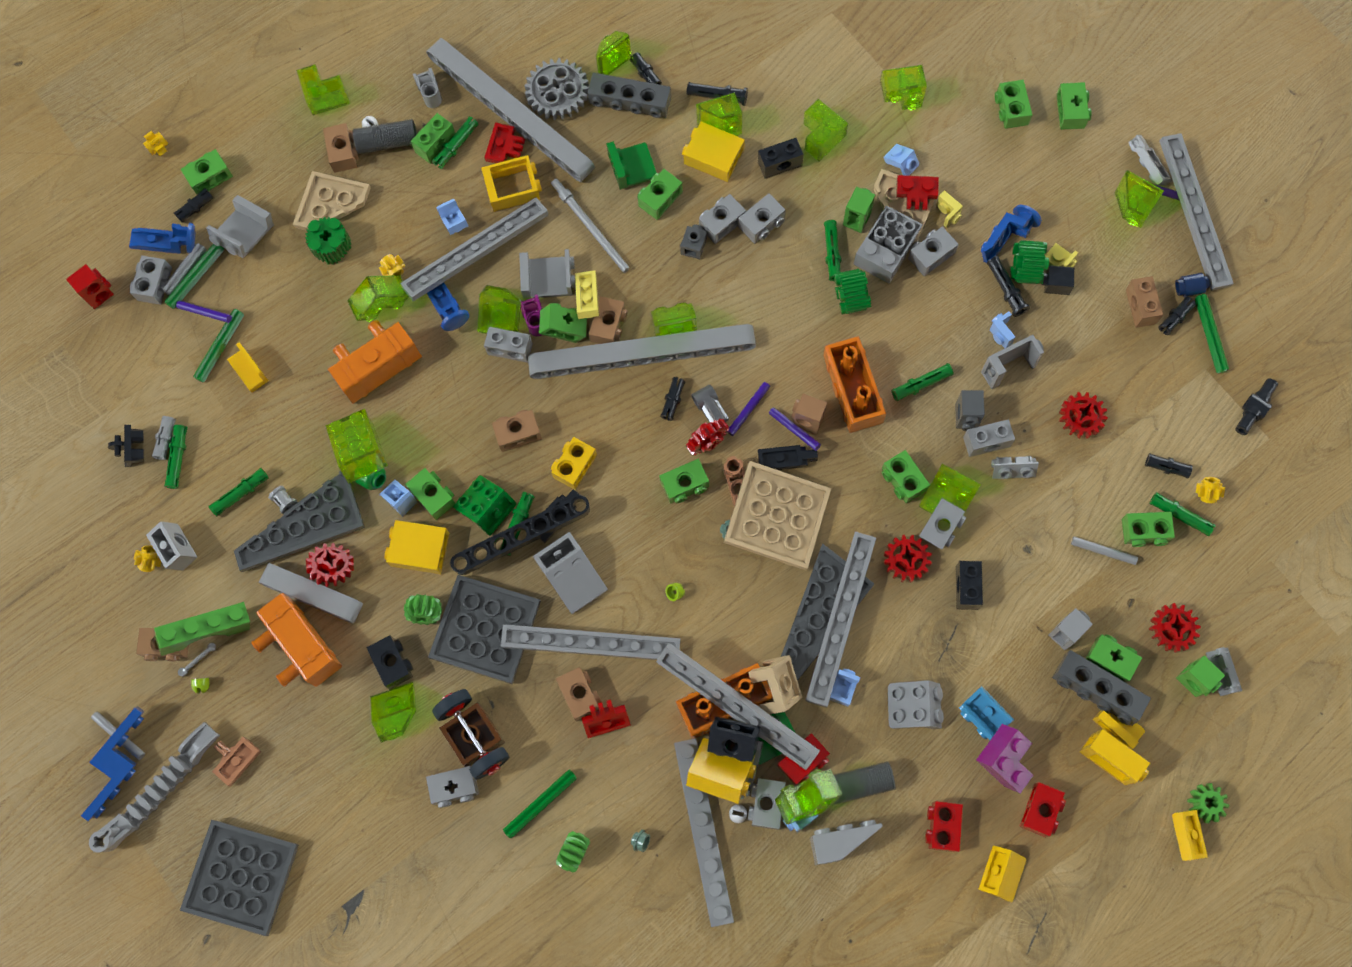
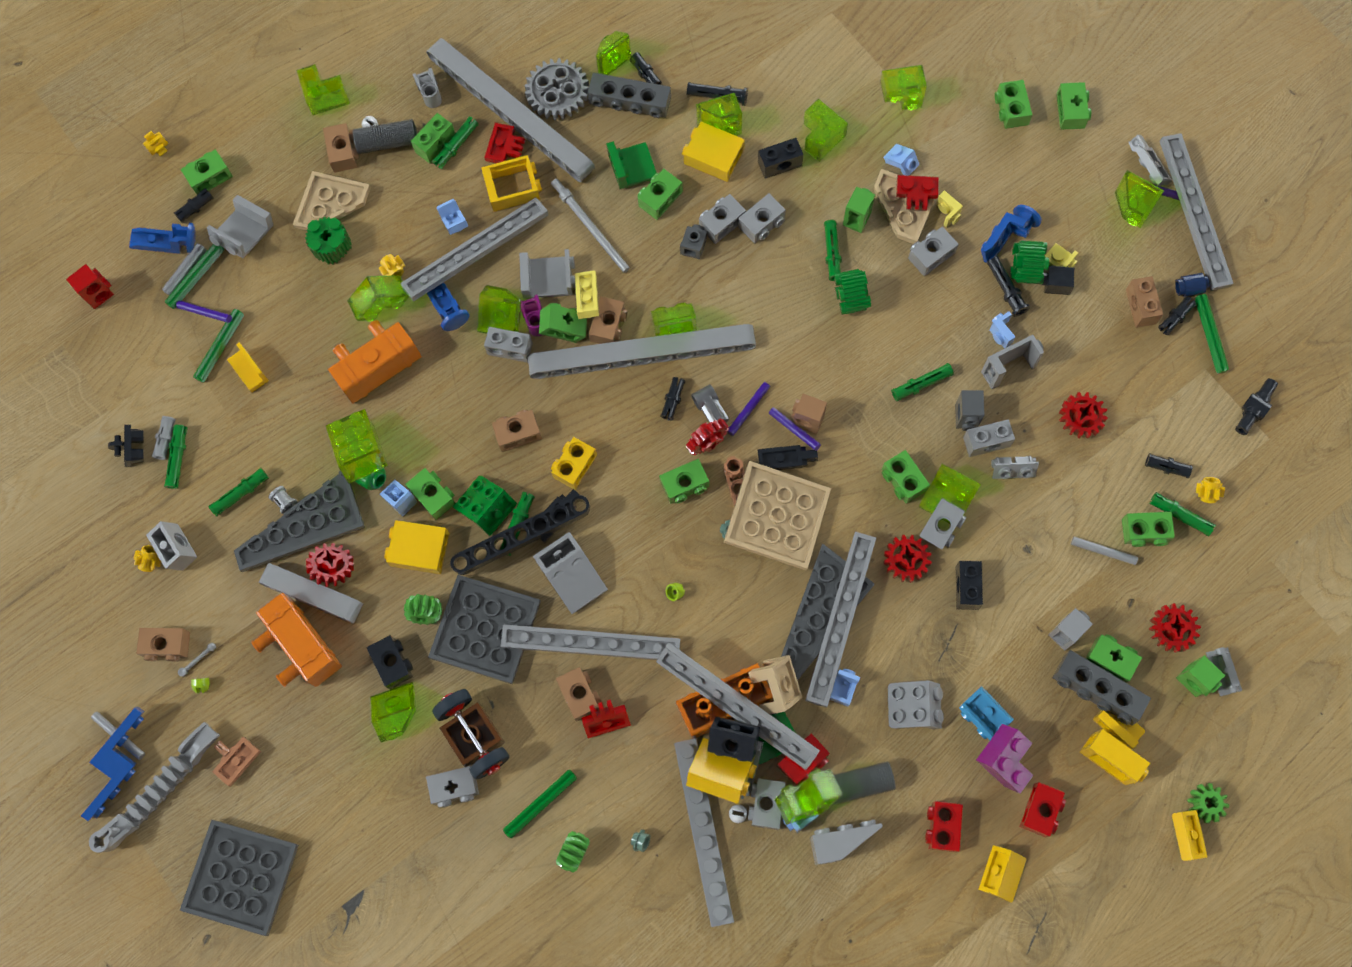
light grey brick [130,255,172,305] -> none
bright green arch [154,602,250,656] -> none
orange piece [823,336,886,433] -> none
light grey slope [853,205,923,284] -> none

